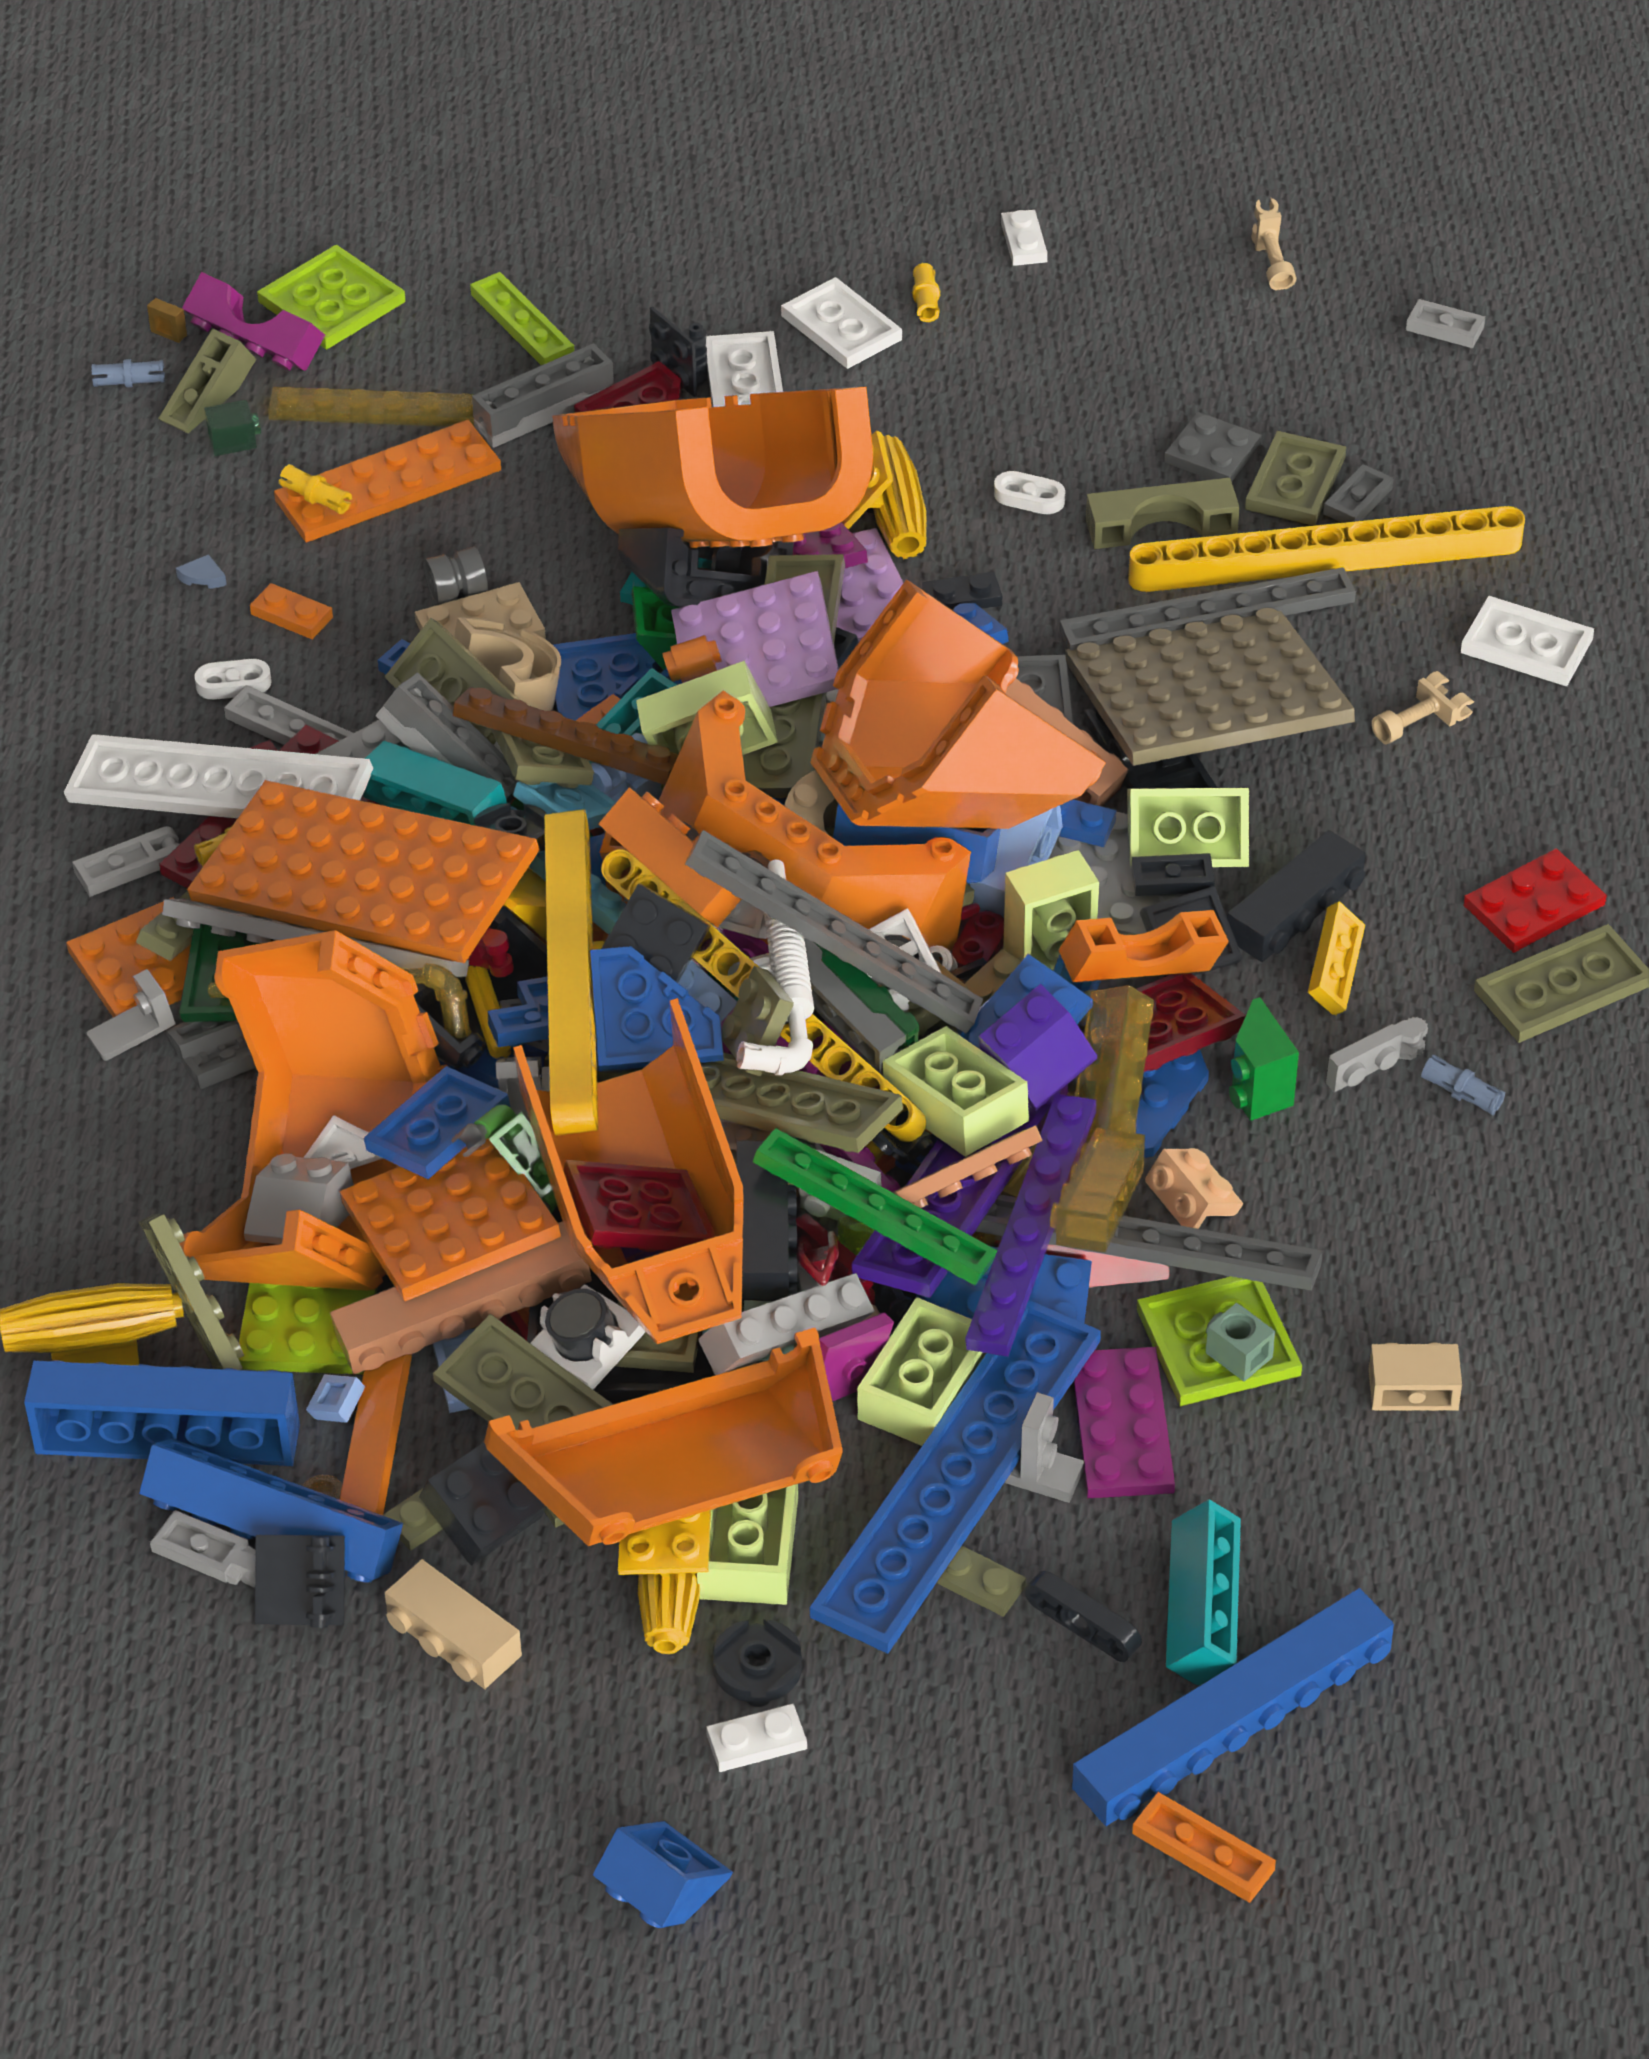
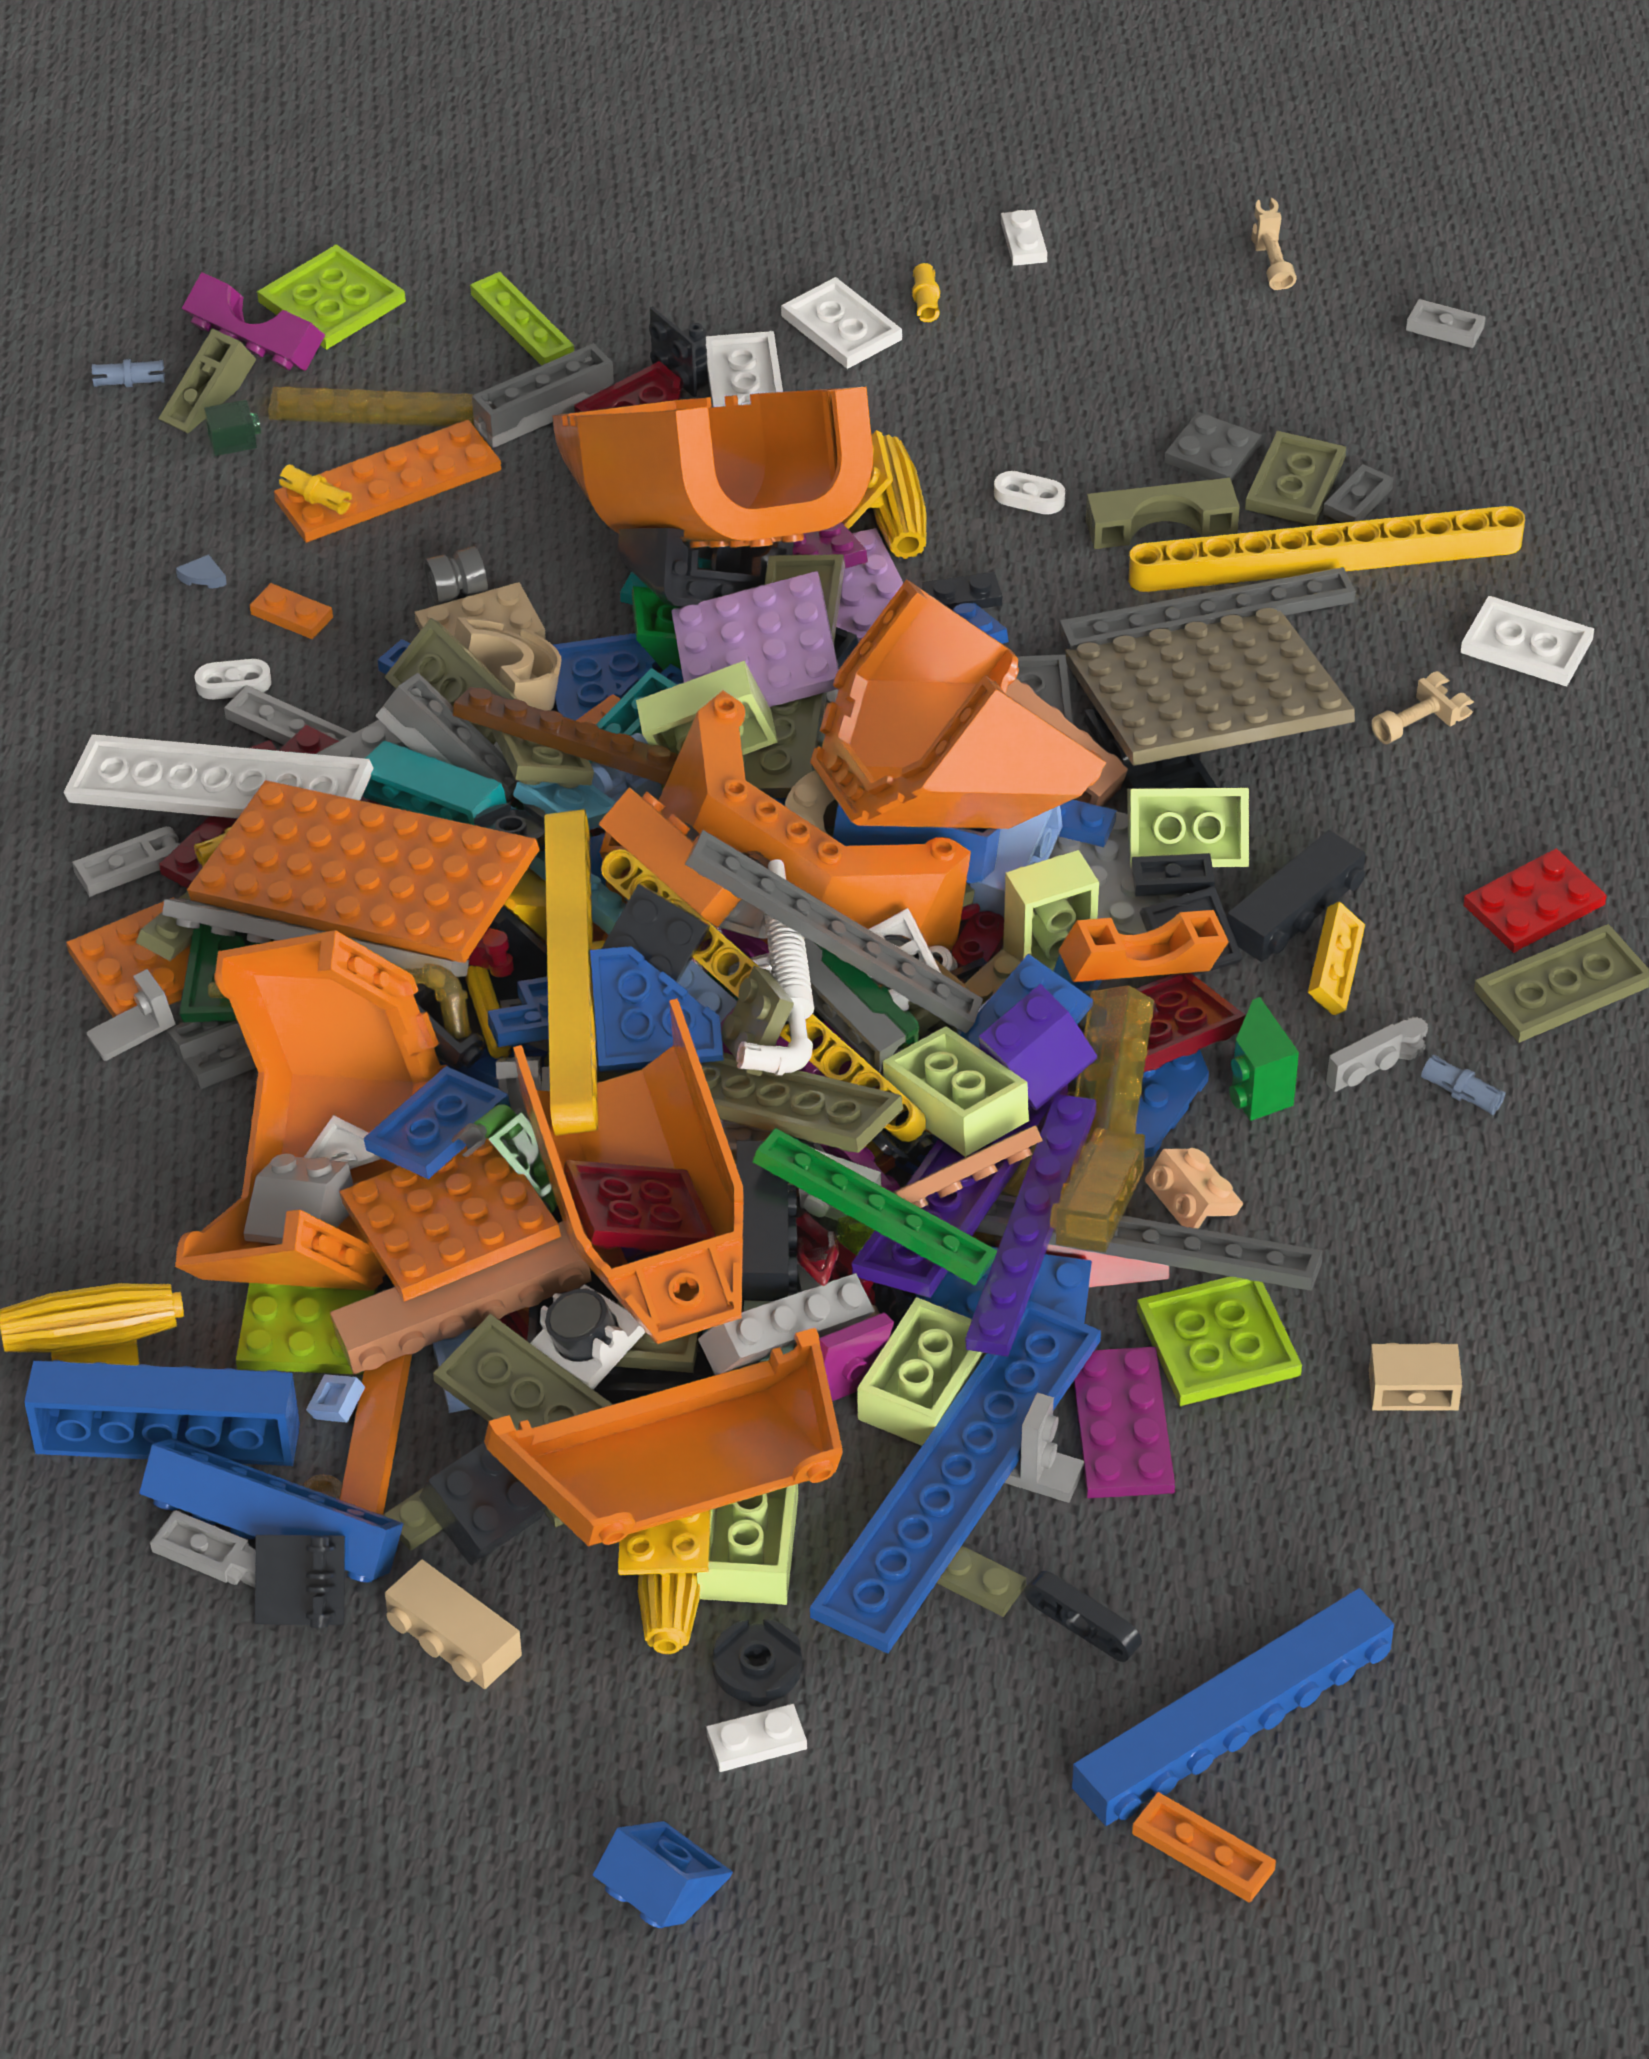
olive plate [139,1214,244,1370] -> none
pearl gold plate [147,298,187,343] -> none
orange brick [662,635,722,683] -> none
teal brick [1166,1499,1241,1685] -> none
sand green brick [1206,1303,1275,1381] -> none

